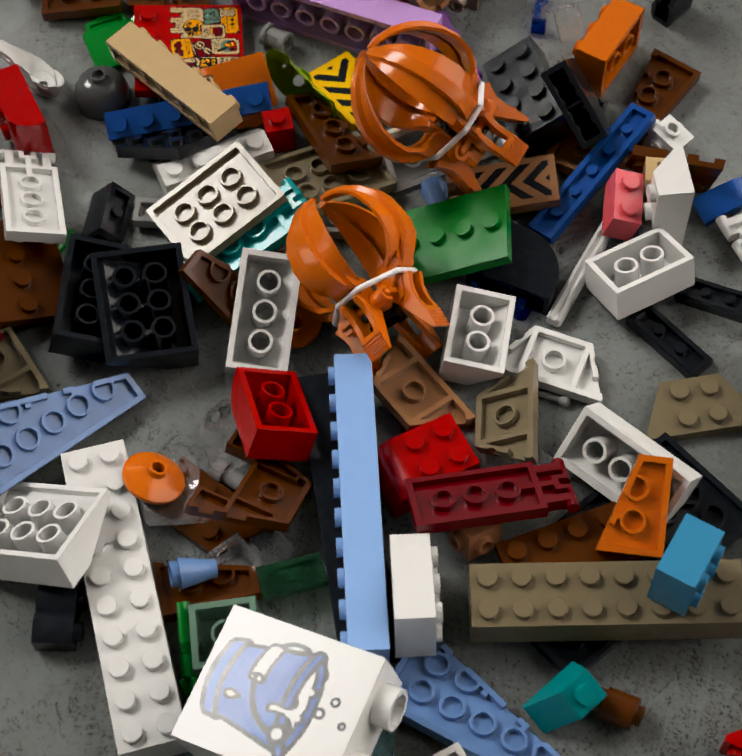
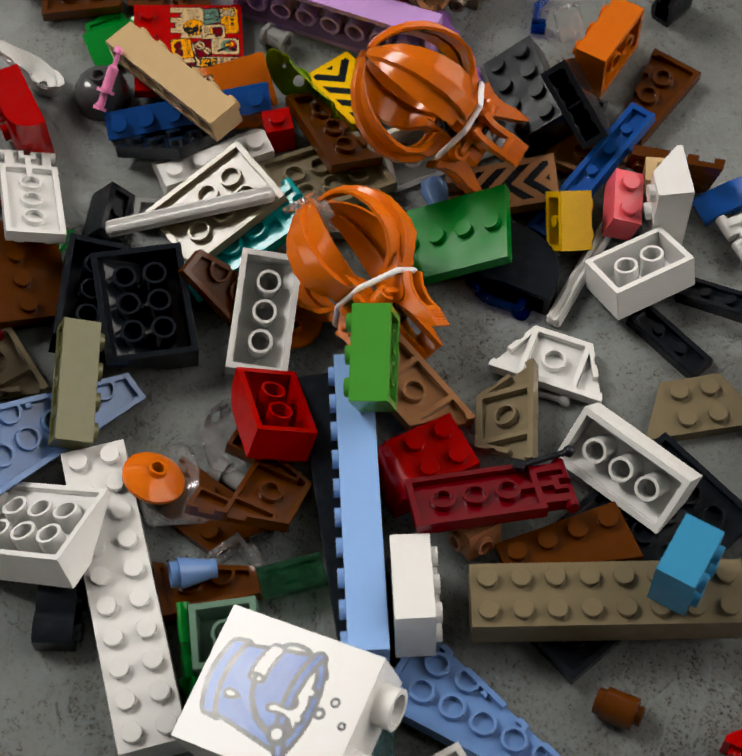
white slope [438,284,516,385] -> none
teal slope [521,661,607,734] -> none
orange wing [595,454,674,558] -> none
white brick [643,114,694,151] -> none
none -> olive brick [48,317,105,450]
none -> bright pink piece [93,46,123,112]
none -> white axle [105,185,275,237]
none -> clear bracket [282,192,336,233]
none -> bright green brick [343,303,400,412]
none -> black hinge [512,445,576,473]
none -> yellow brick [545,190,594,251]

